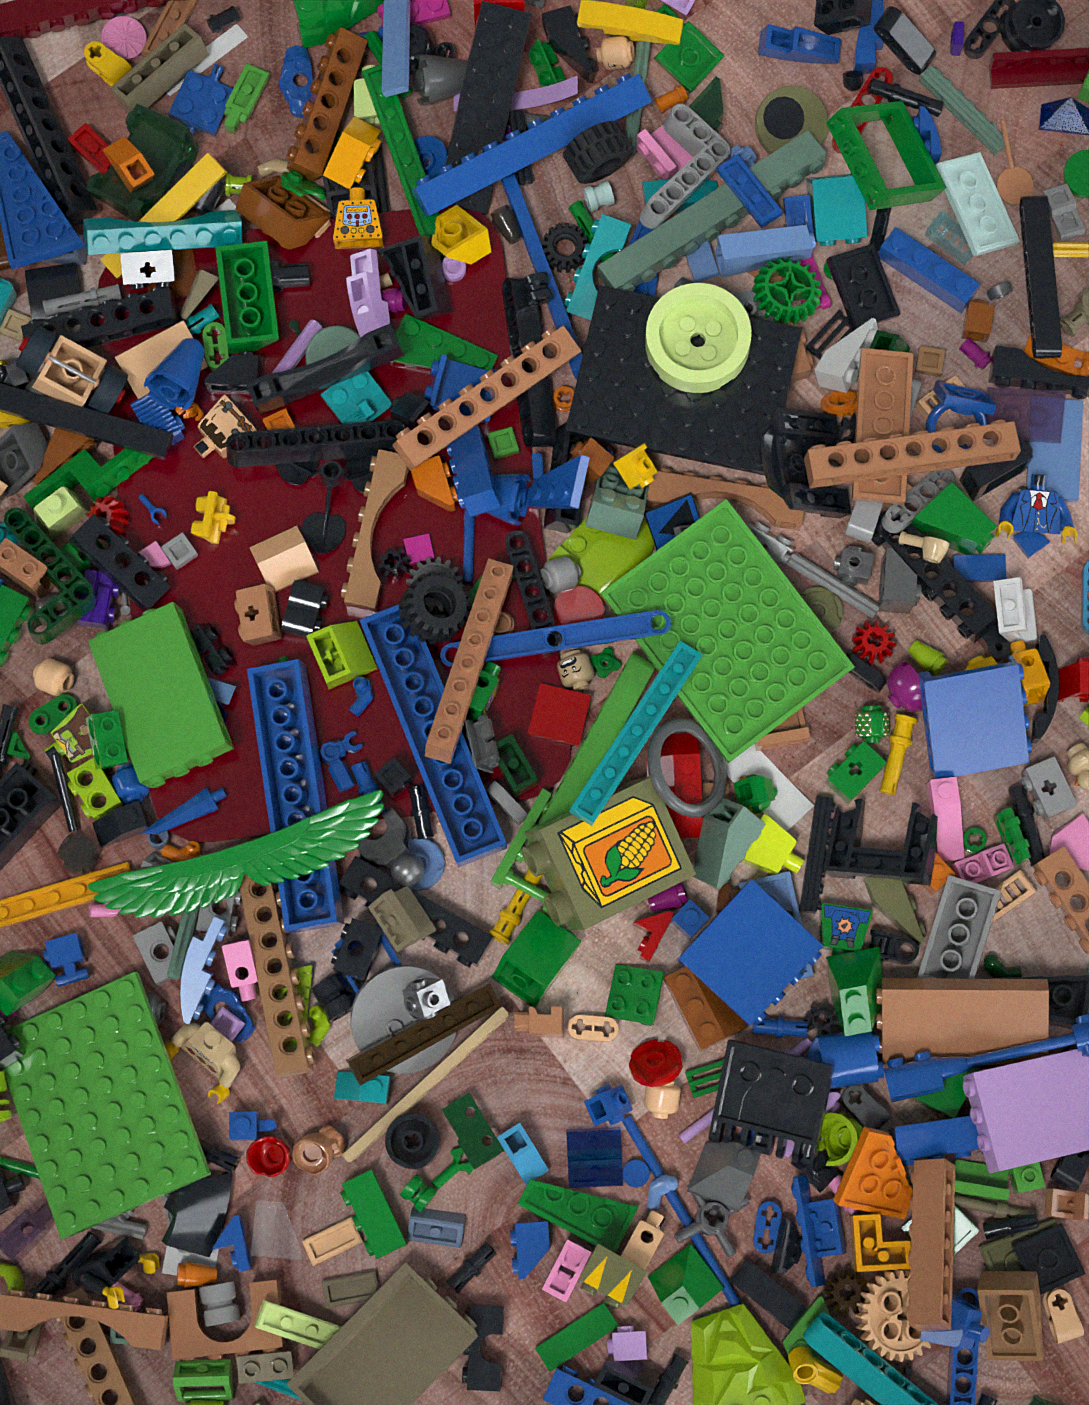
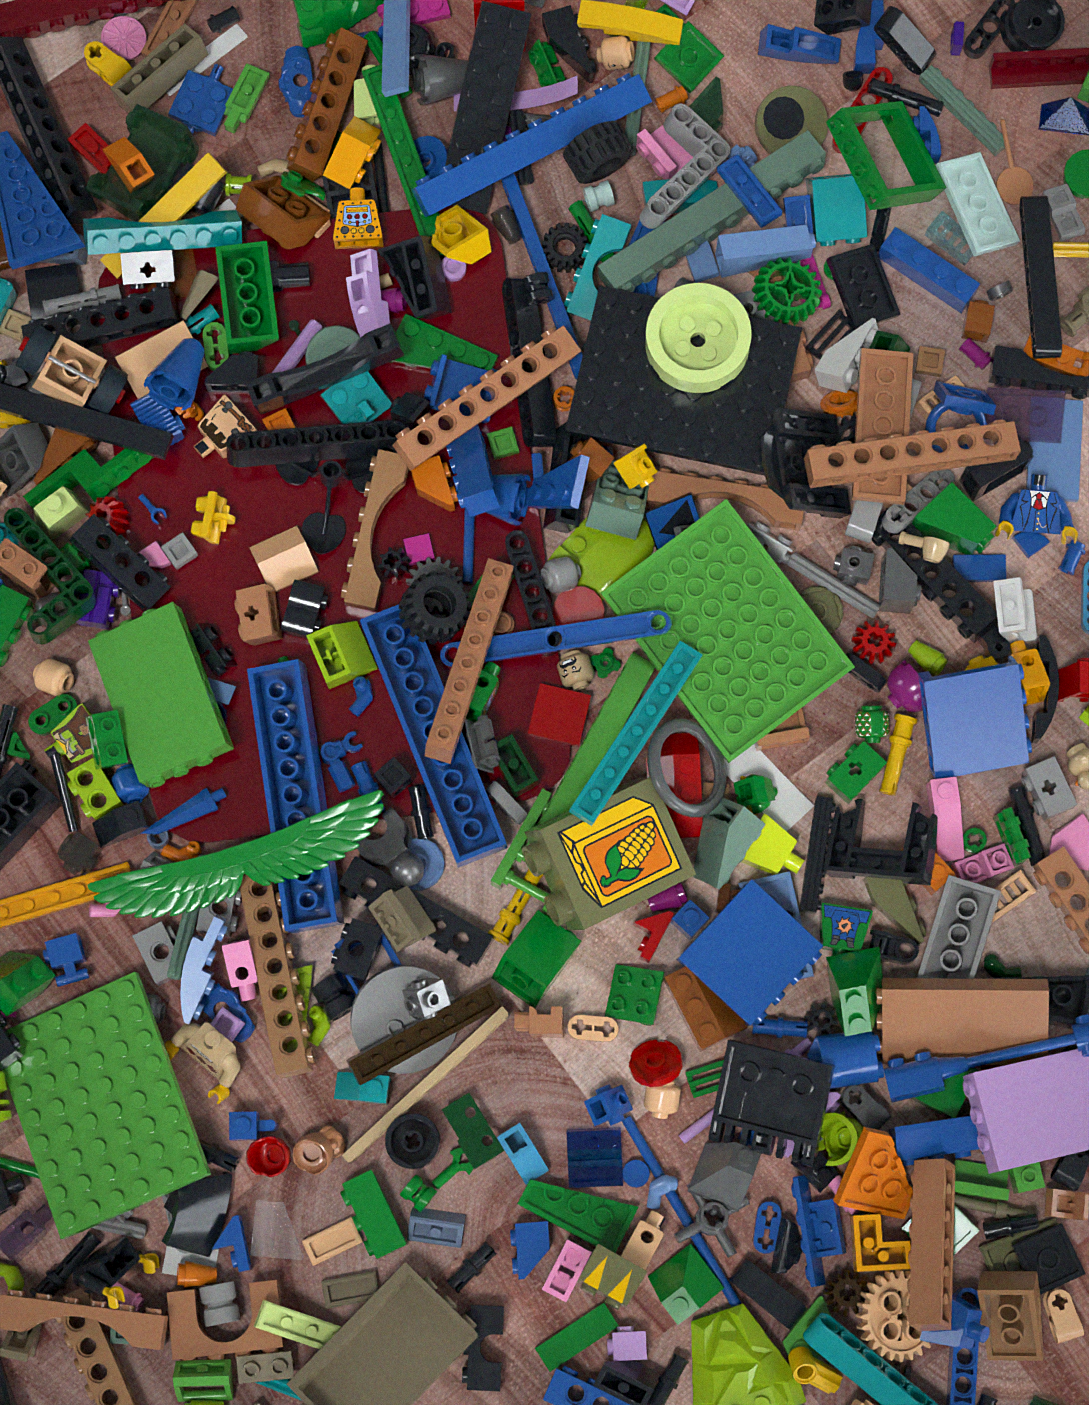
none -> blue pin [1058,540,1086,575]

